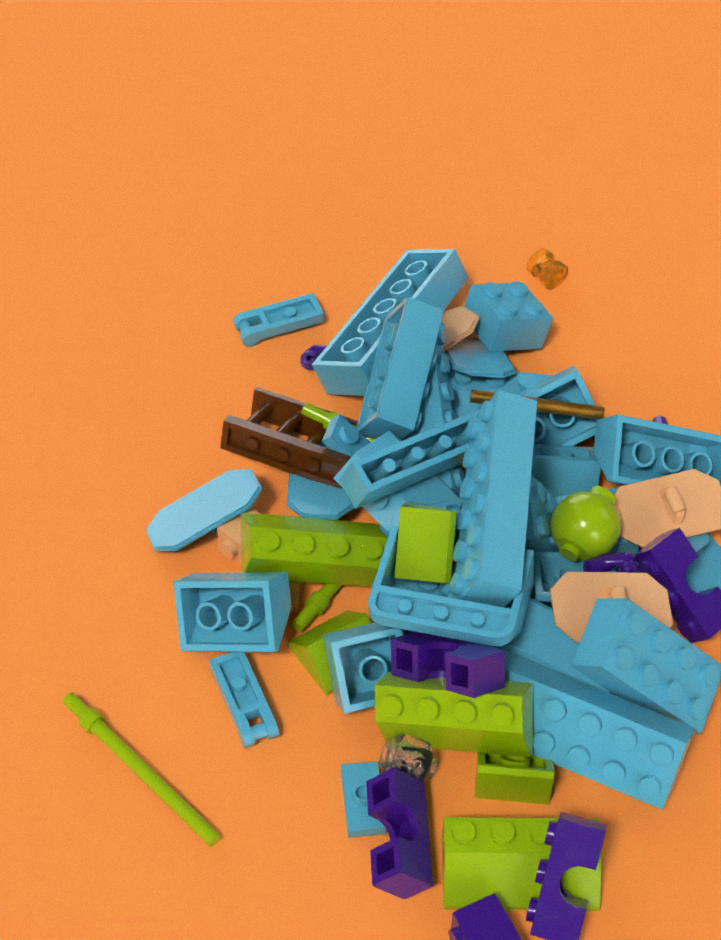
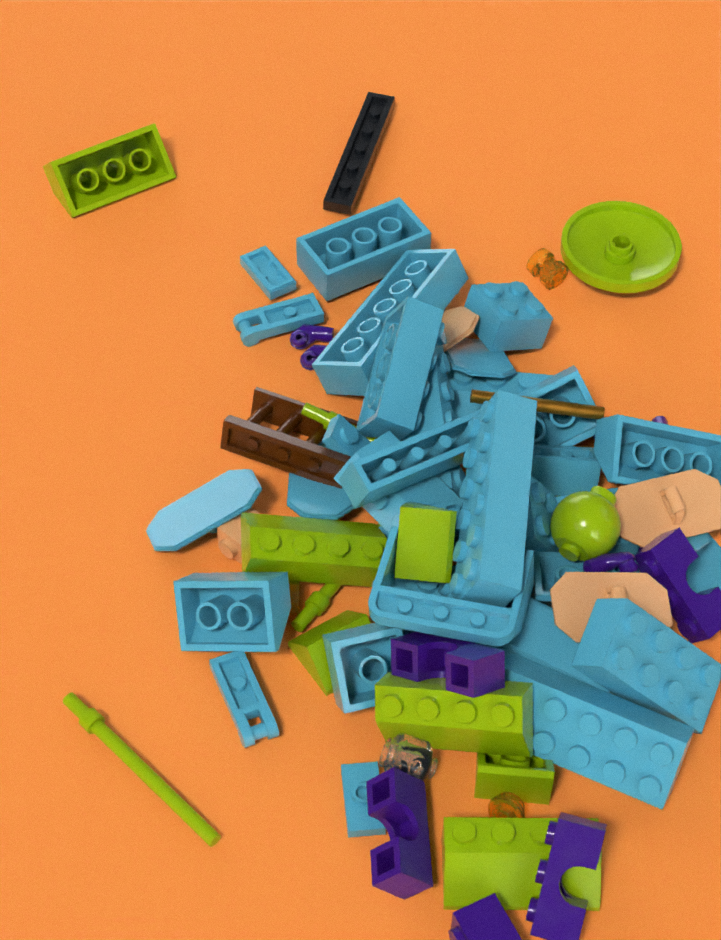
none -> lime slope [42,123,176,218]
none -> medium azure plate [240,245,297,301]
none -> dark purple arm [290,324,334,349]
none -> medium azure brick [296,197,431,301]
none -> black plate [323,92,395,215]
none -> clear yellow plate [488,792,525,818]
none -> lime dish [560,201,682,293]

